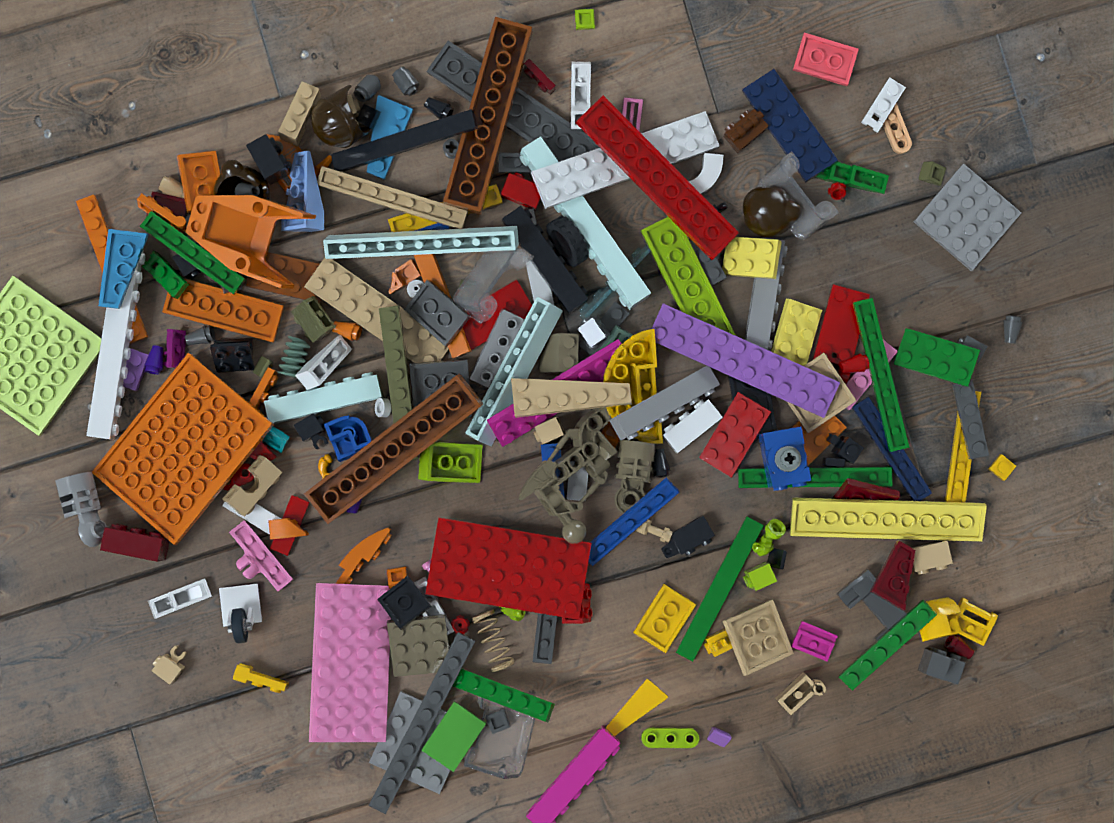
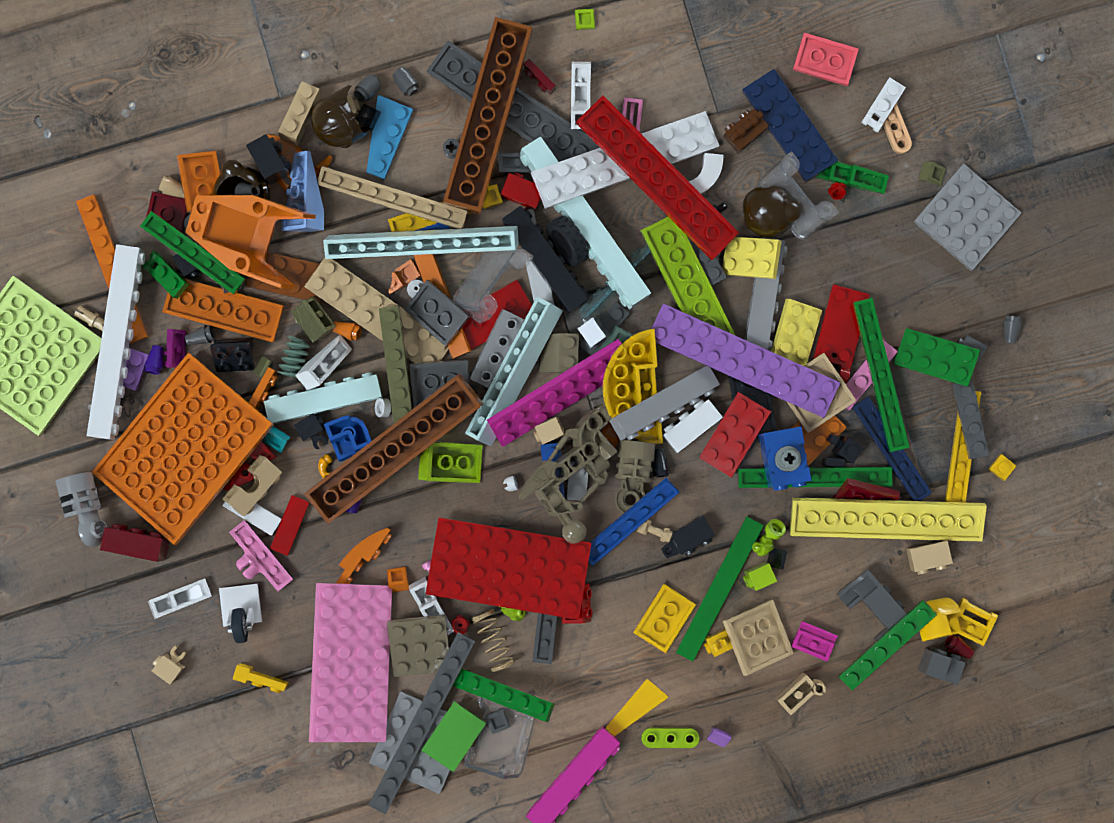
dark azure wing [98,229,149,309] -> none
orange plate [137,193,187,234] -> none
orange slope [268,518,309,539] -> none
black tile [331,109,478,172] -> none
black tile [377,576,432,630] -> none
black cone [424,97,454,119] -> none
tan wing [511,378,632,418] -> none
red cone [839,354,869,373] -> none
dark red wing [870,540,916,611] -> none
none -> tan pin [74,305,104,332]
none -> white hinge [503,475,518,492]

